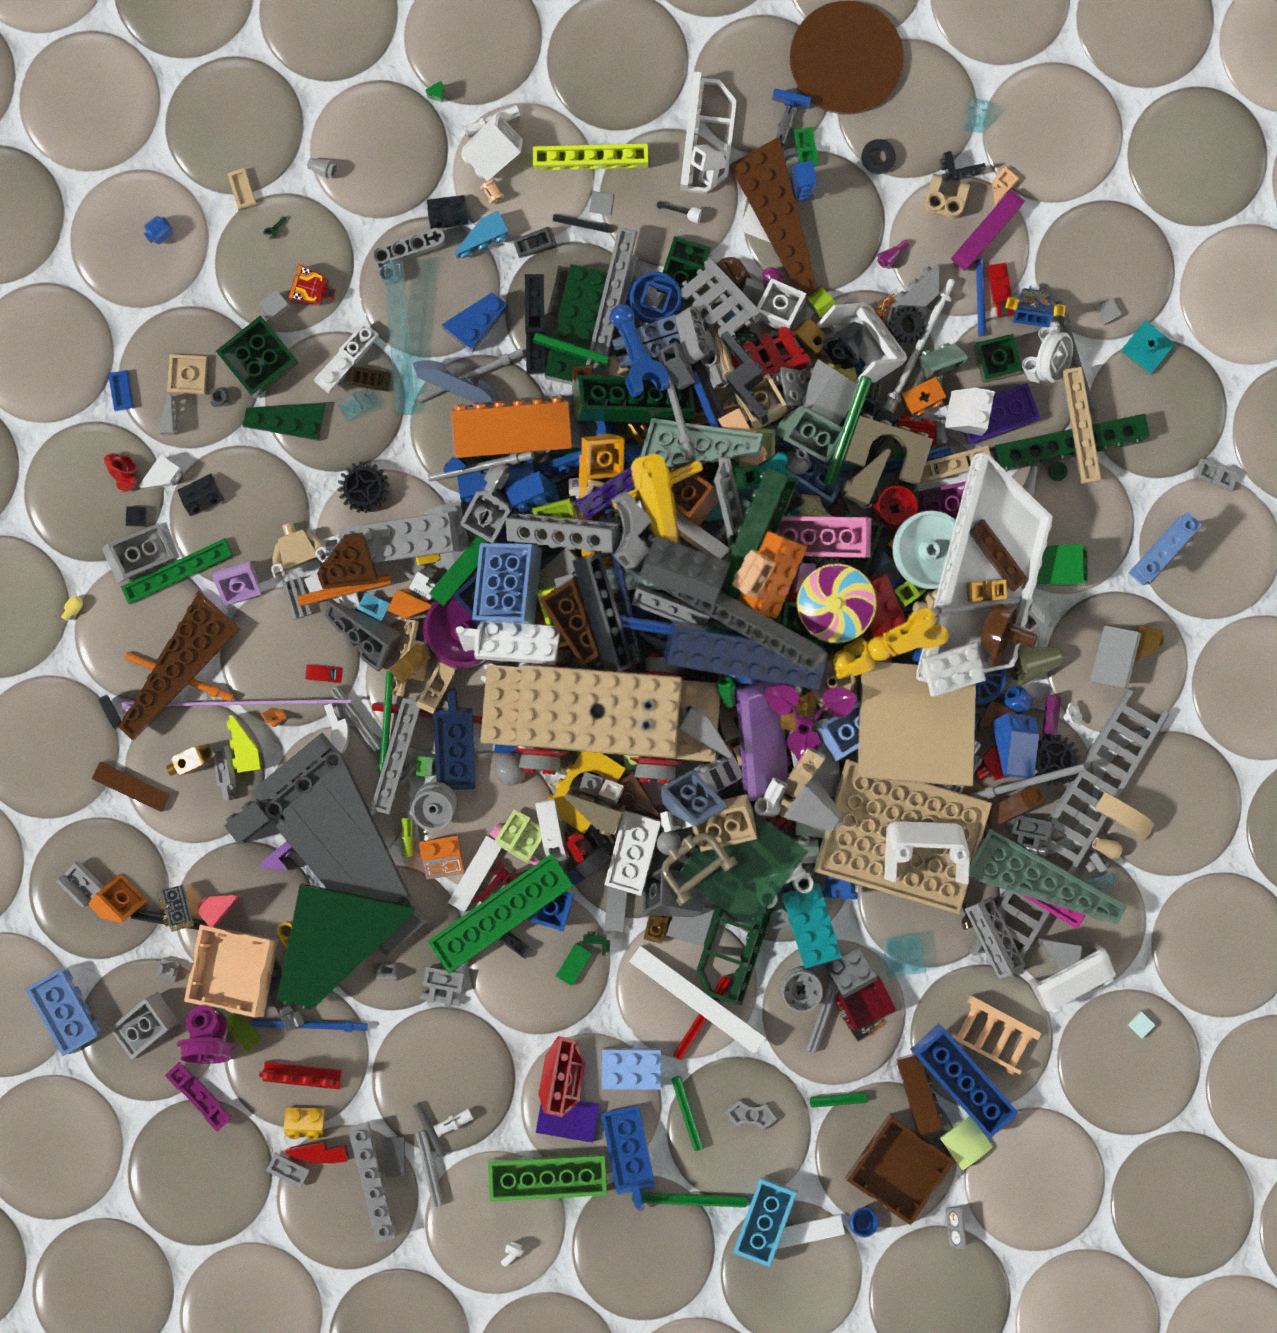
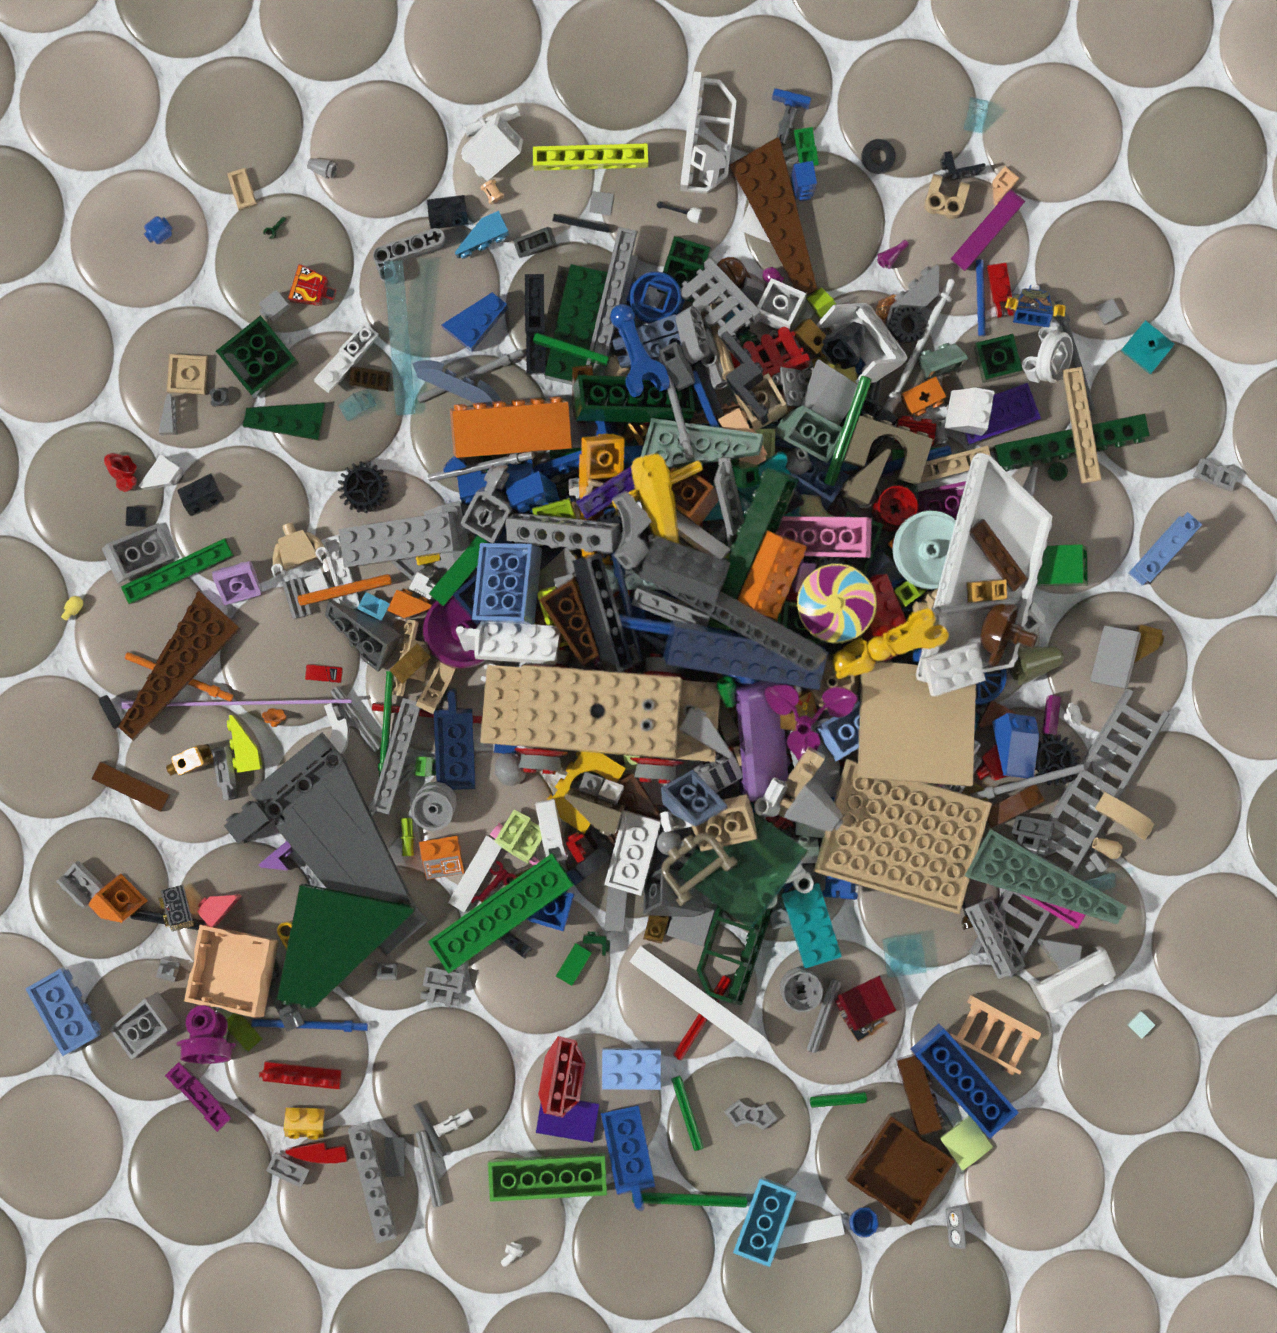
blue tile [108,370,134,412] -> none
reddish brown plate [317,532,379,589] -> none
green slope [425,81,444,102] -> none
light nougat brick [732,550,776,598] -> none
reddish brown tile [789,1,904,115] -> none
dark grey plate [825,947,878,998] -> none
white windscreen [884,821,970,884] -> none
blue head [1004,686,1033,715] -> none

